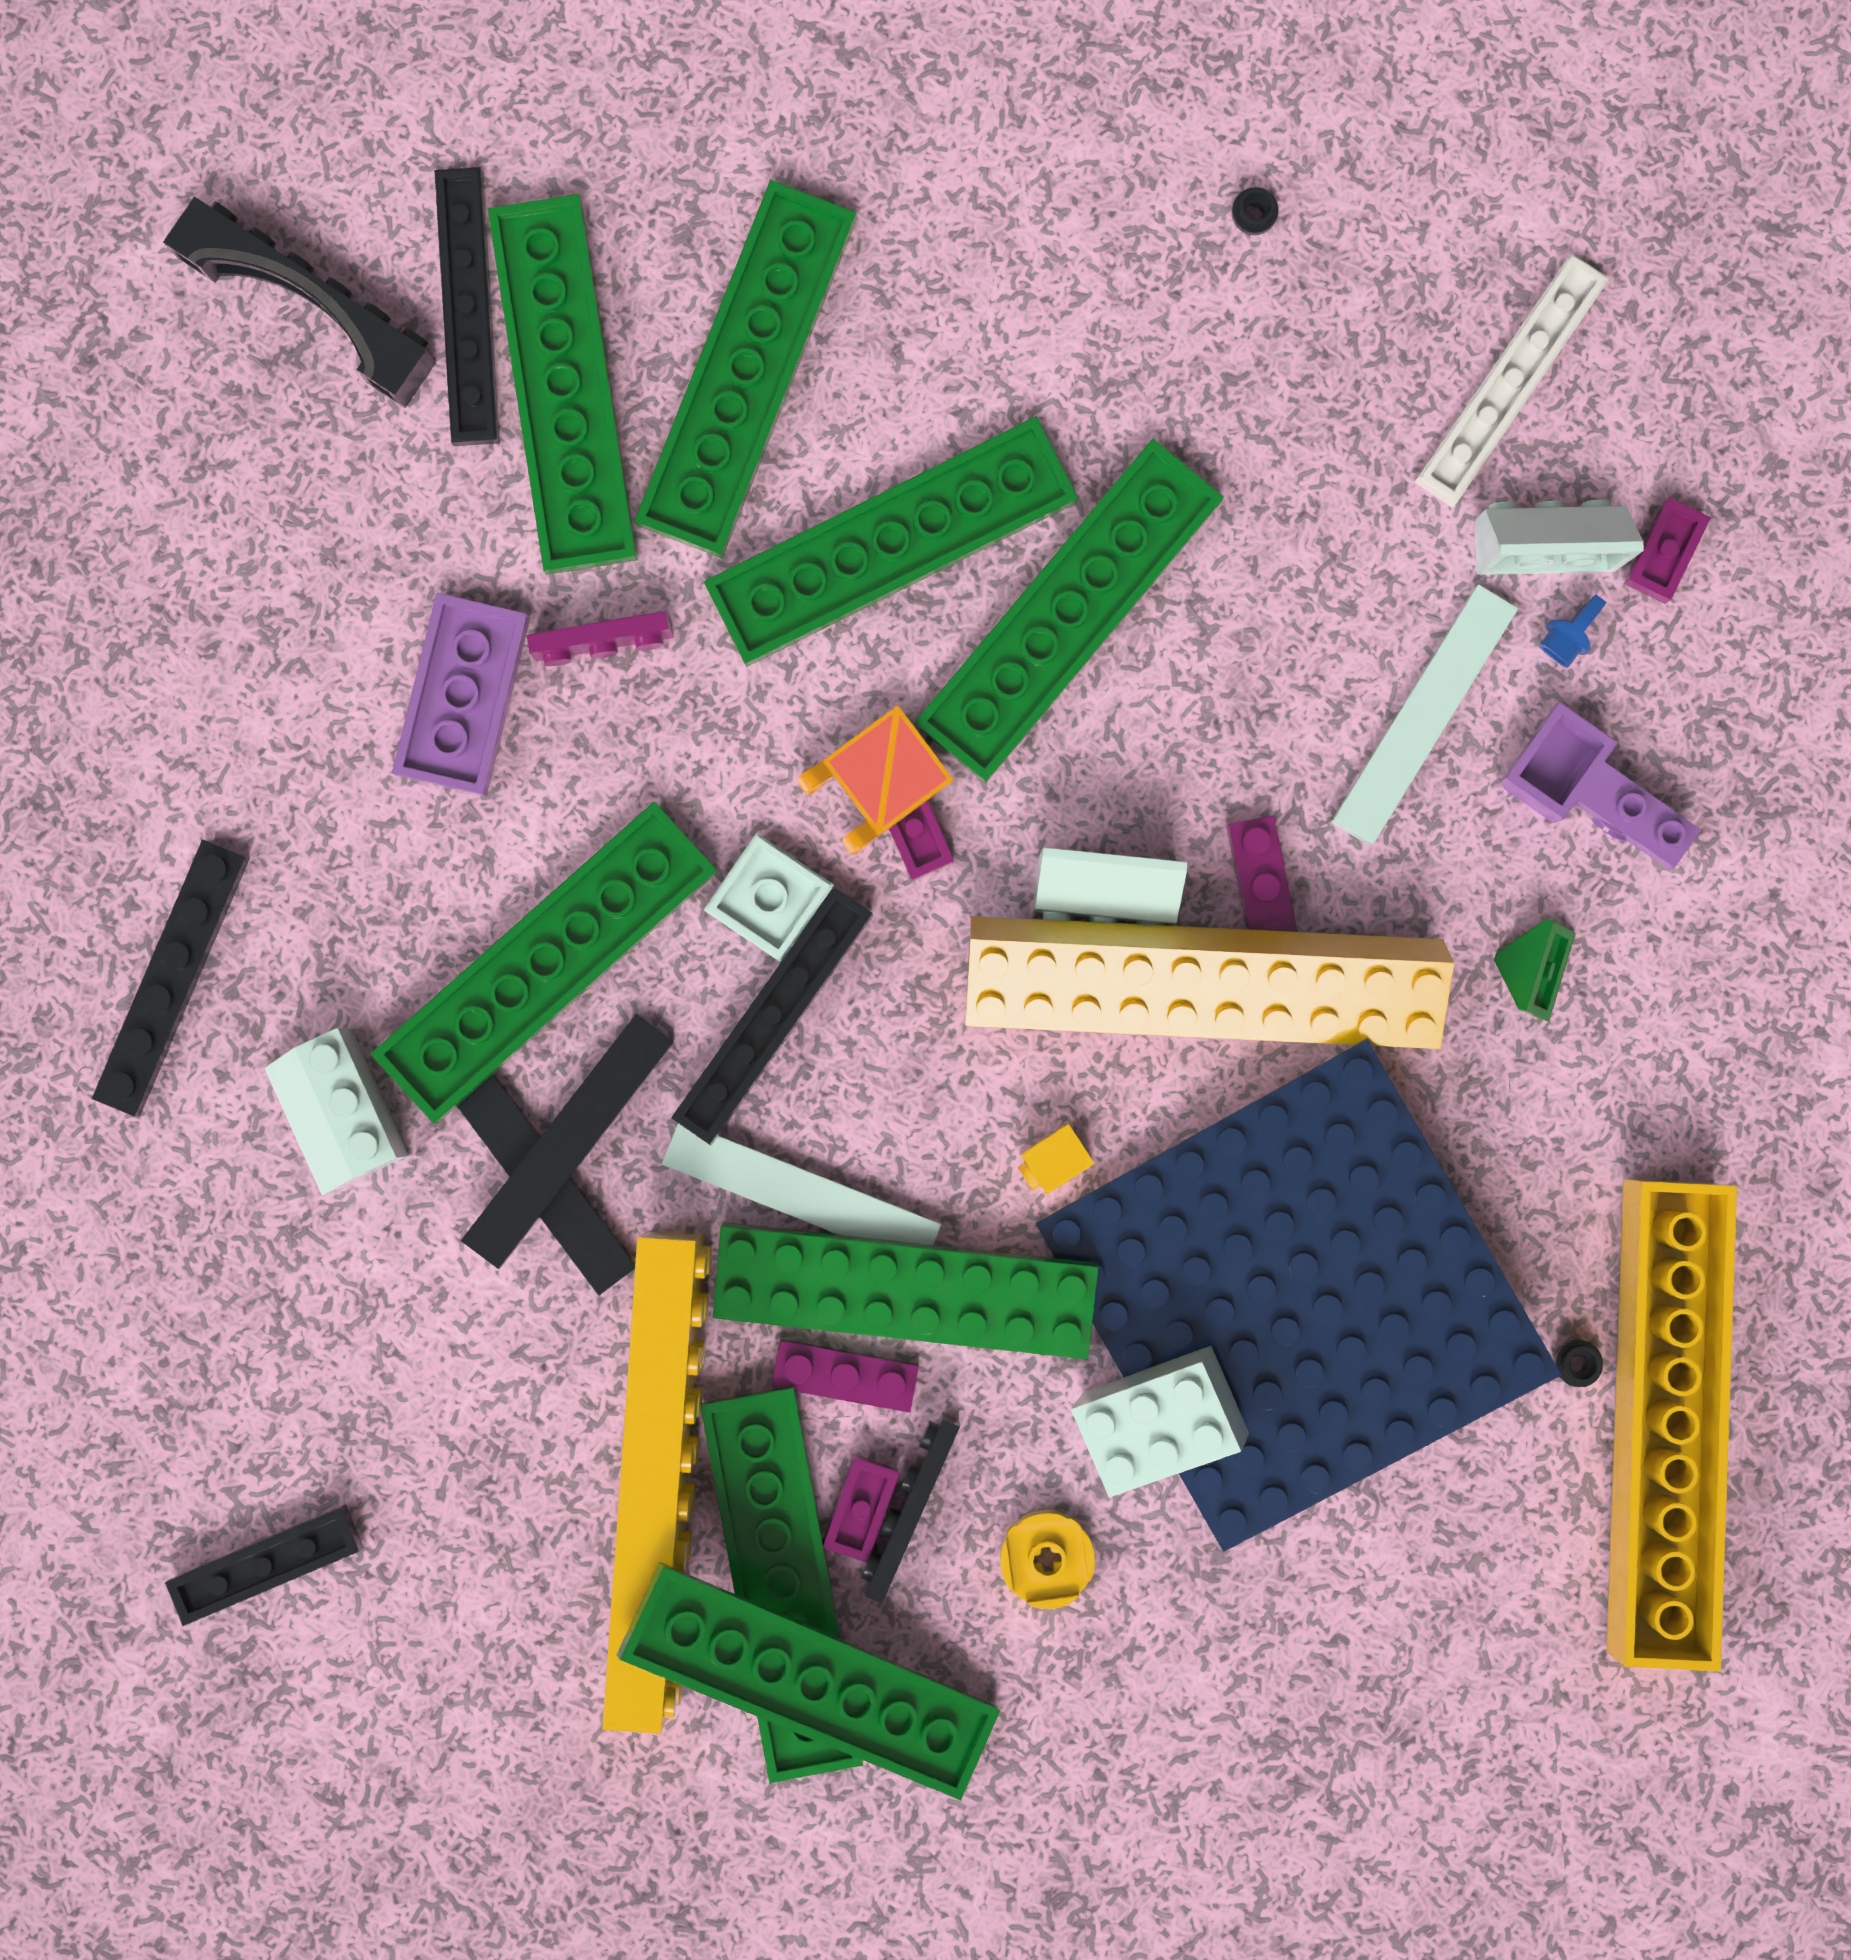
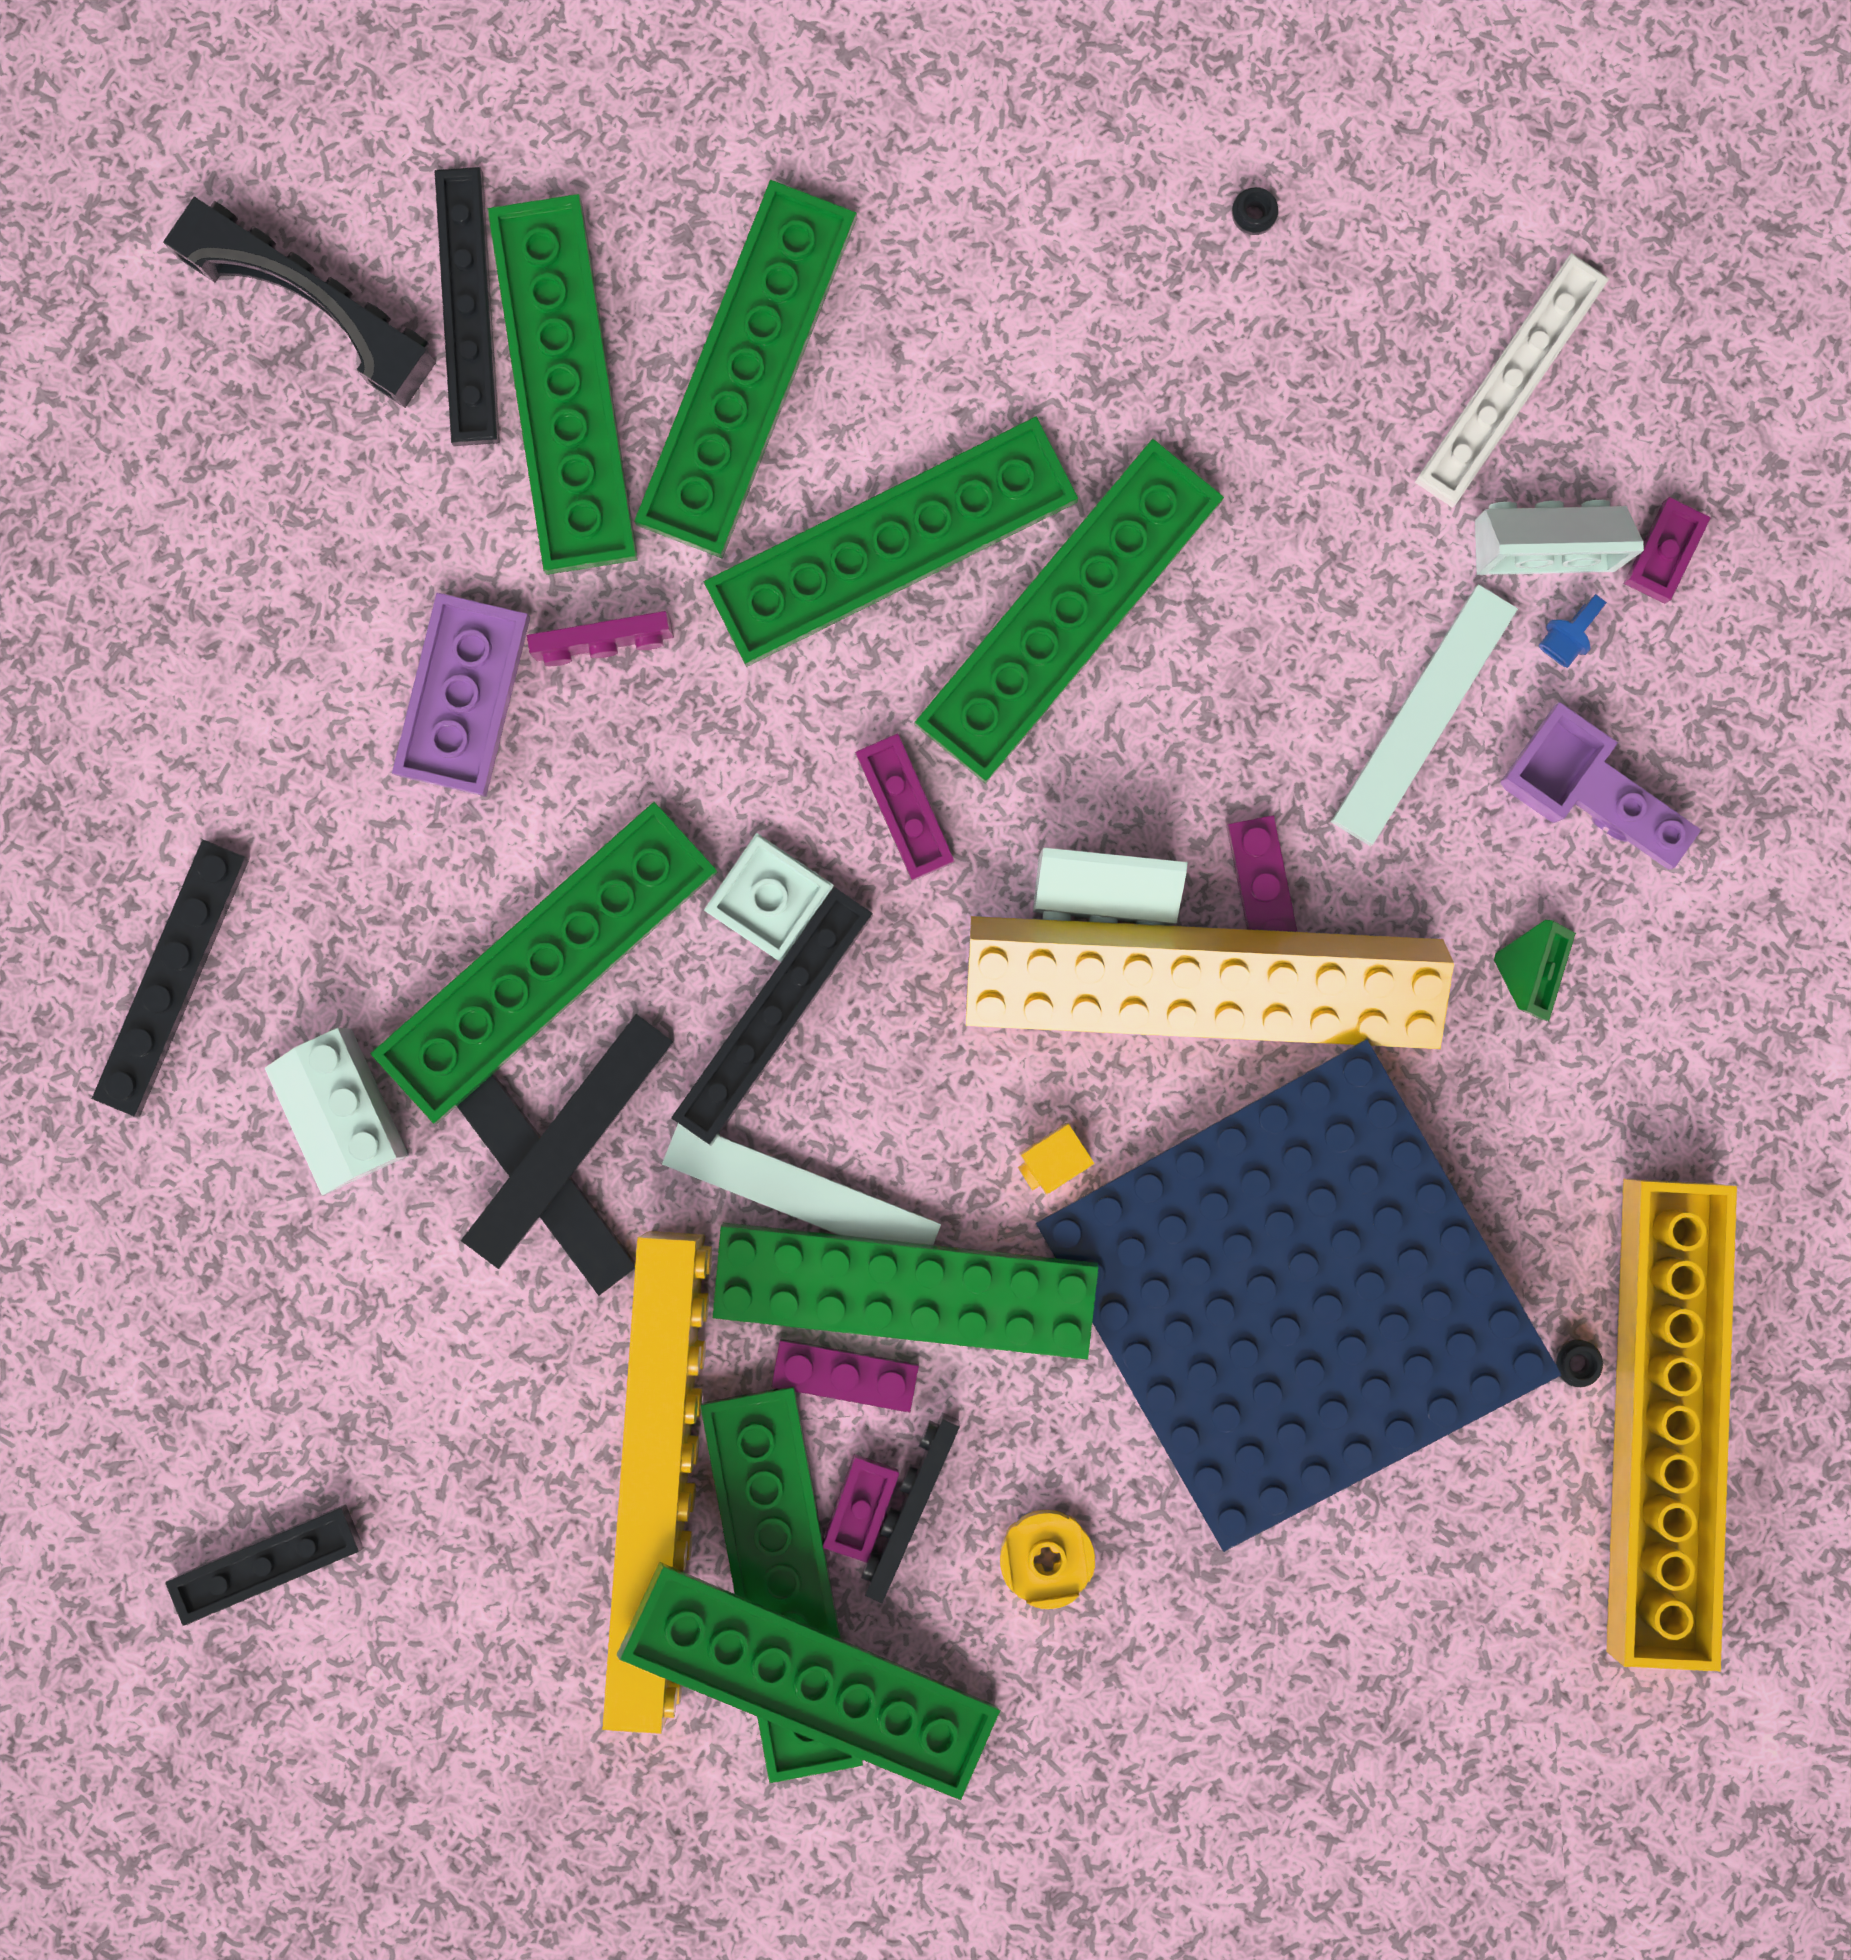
coral flag [797,705,954,855] -> none
light aqua brick [1071,1346,1249,1497] -> none

